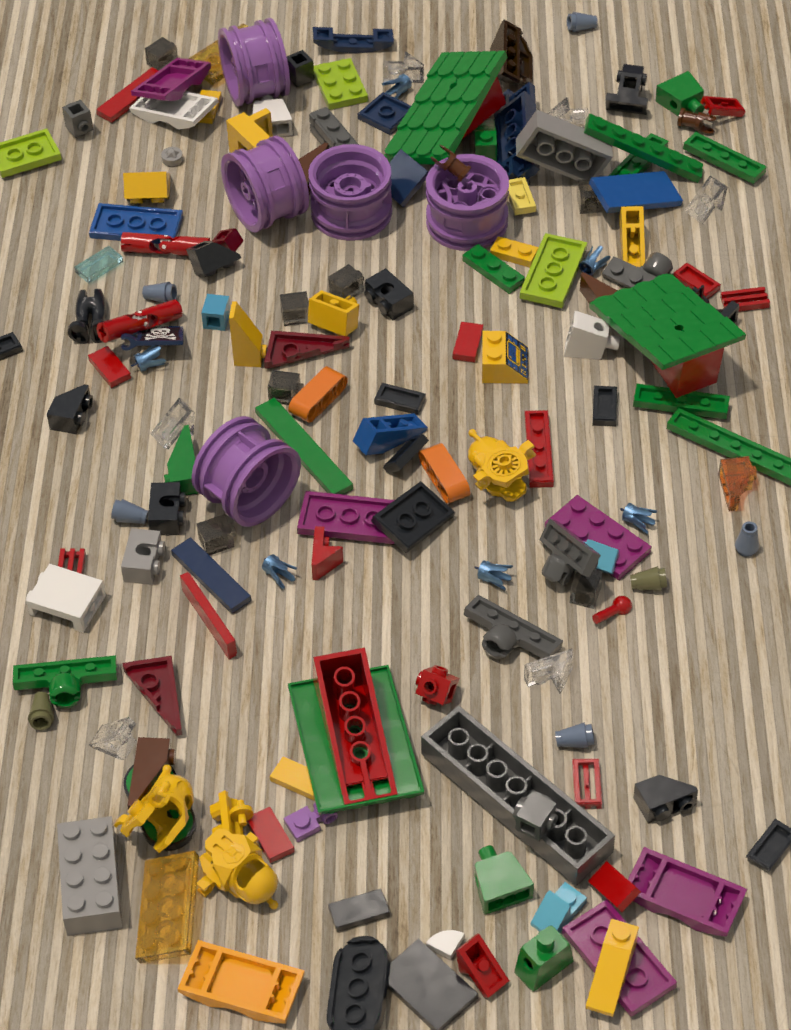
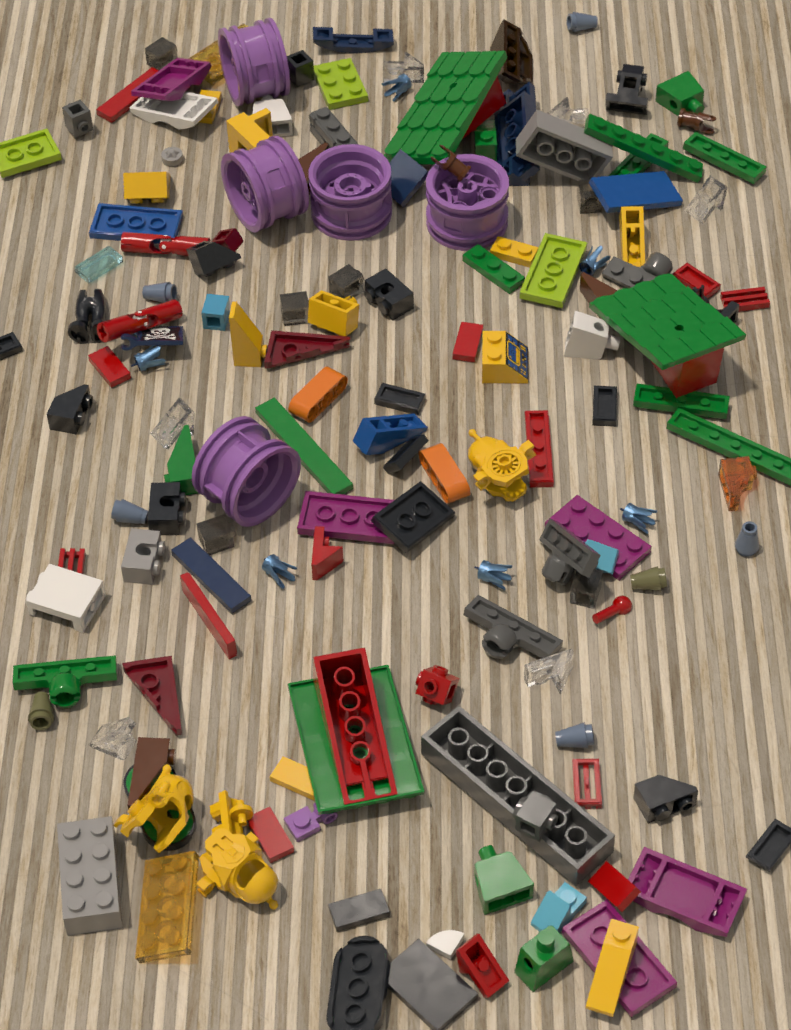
light orange slope [178,940,305,1023] -> none
clear smoke brick [267,370,304,405] -> none
dark blue tile [357,92,411,135] -> none
light yellow plate [508,177,536,215] -> none
red tile [701,96,746,117] -> none

